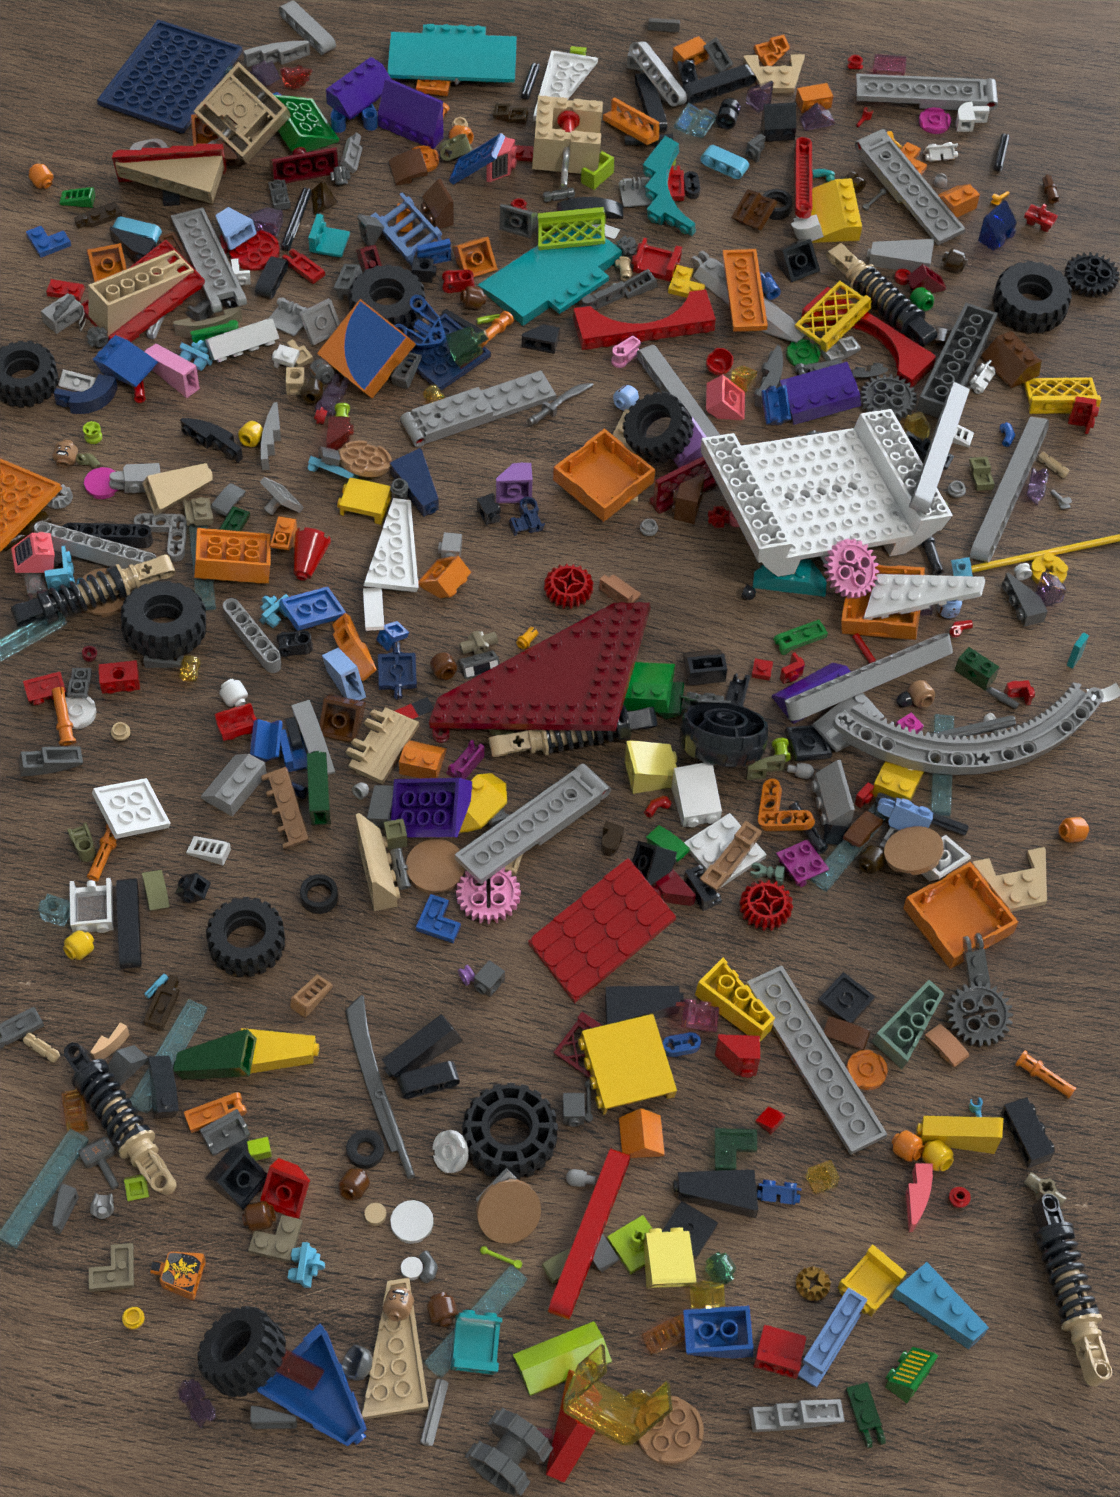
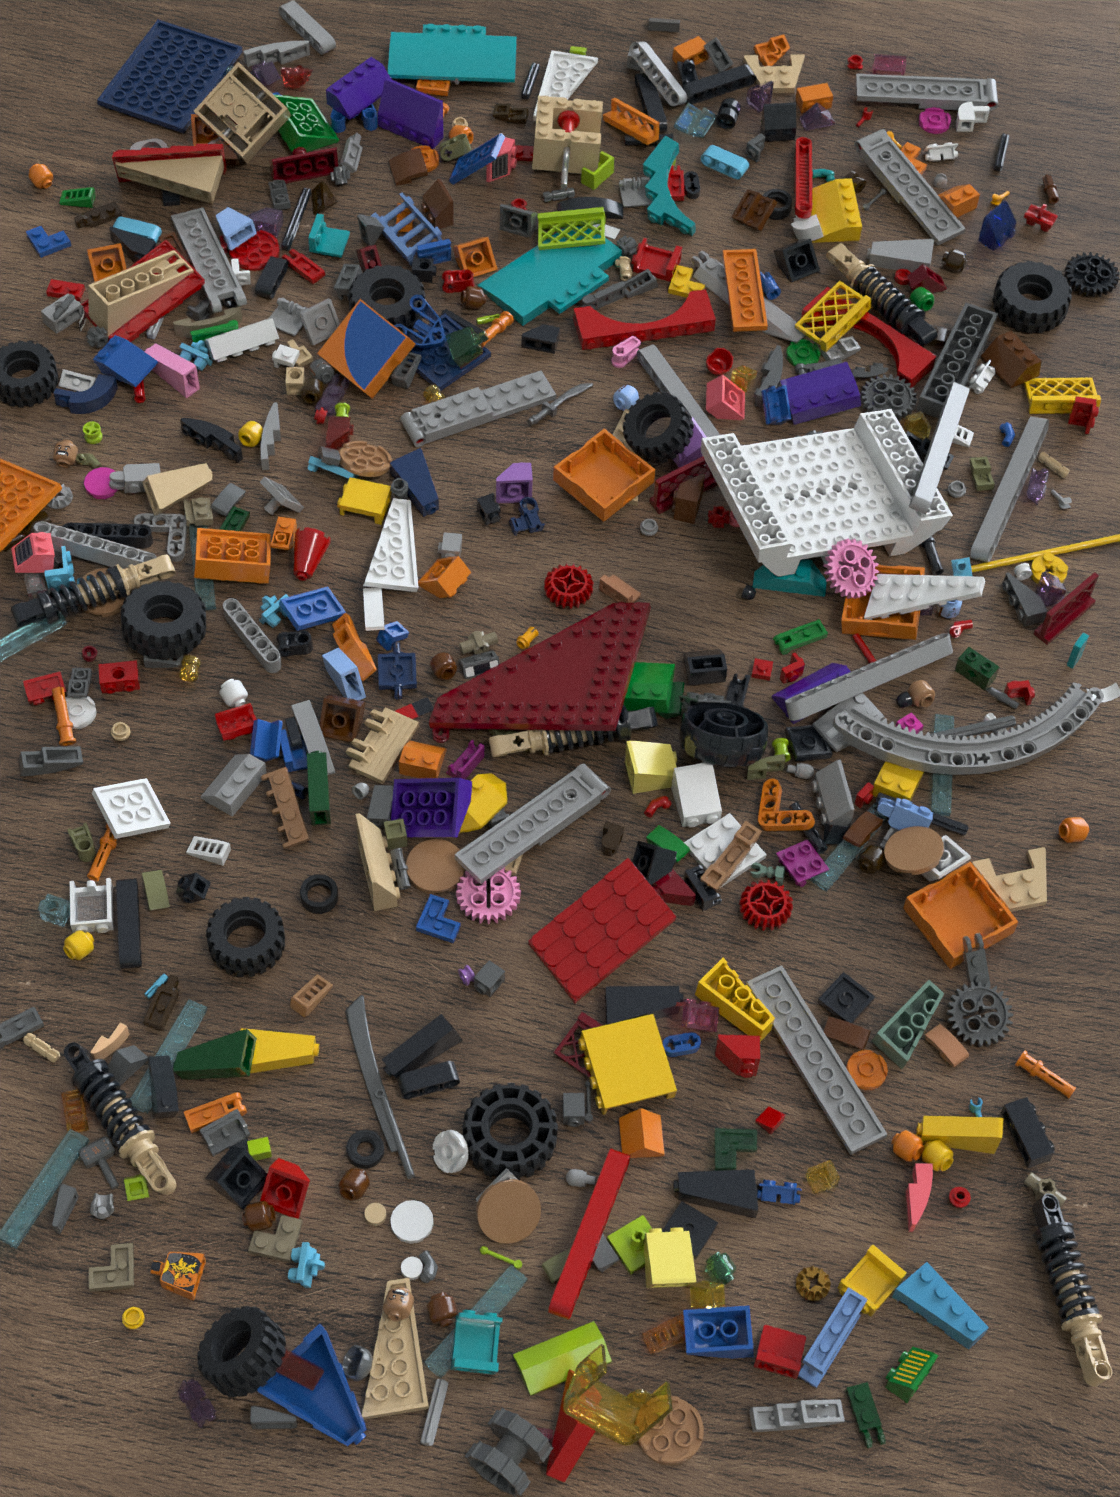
none -> dark red fence [1033,572,1099,645]

